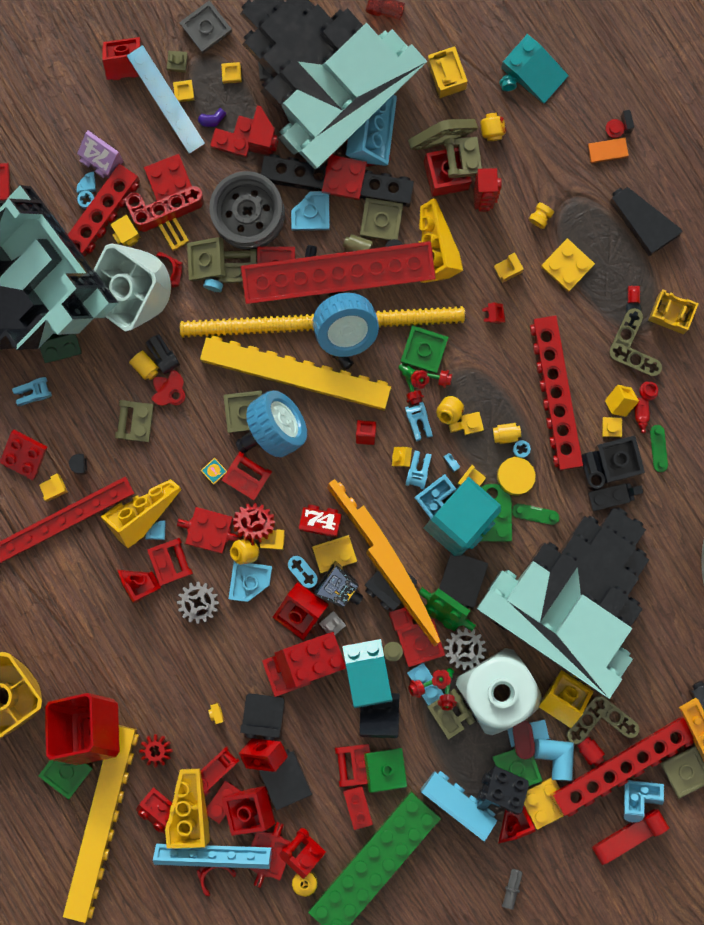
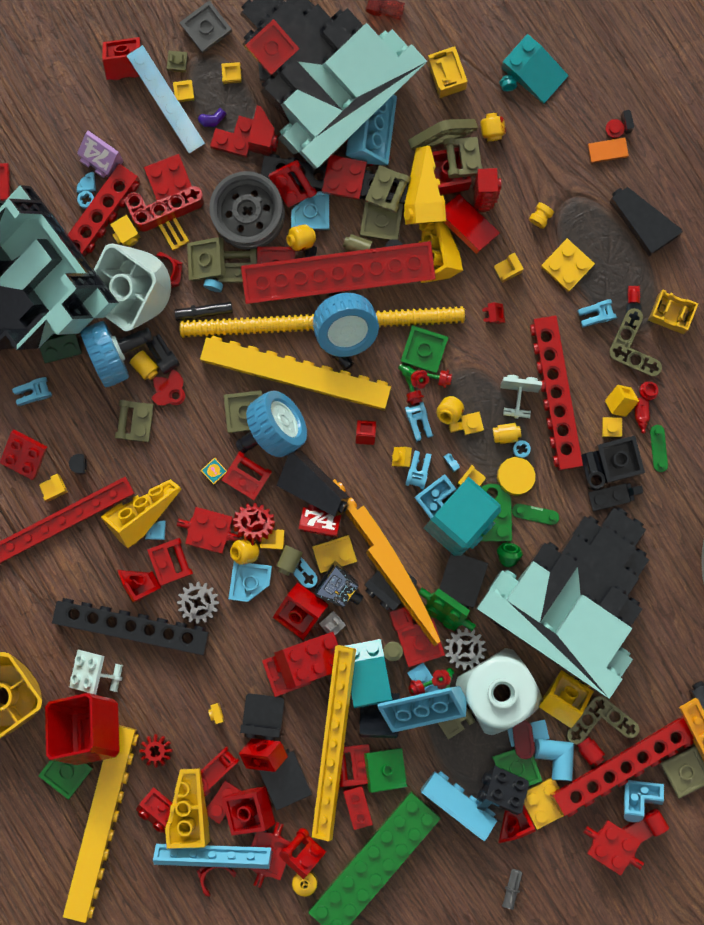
none -> black brick [52,598,210,655]
none -> light aqua plate [69,650,123,695]
none -> dark azure wheel [80,321,154,387]
none -> black pin [174,302,233,321]
none -> red plate [245,19,300,76]
none -> red plate [268,160,317,208]
none -> black slope [276,449,349,517]
none -> olive brick [276,545,303,576]
none -> yellow head [286,224,316,251]
none -> yellow plate [312,645,356,841]
none -> olive plate [365,165,411,213]
none -> medium azure slope [378,686,467,733]
none -> yellow wedge [404,146,446,225]
none -> red tile [443,194,500,254]
none -> green cone [497,543,523,568]
none -> light aqua plate [500,375,542,419]
none -> medium azure piece [577,299,617,328]
none -> red plate [583,820,644,876]

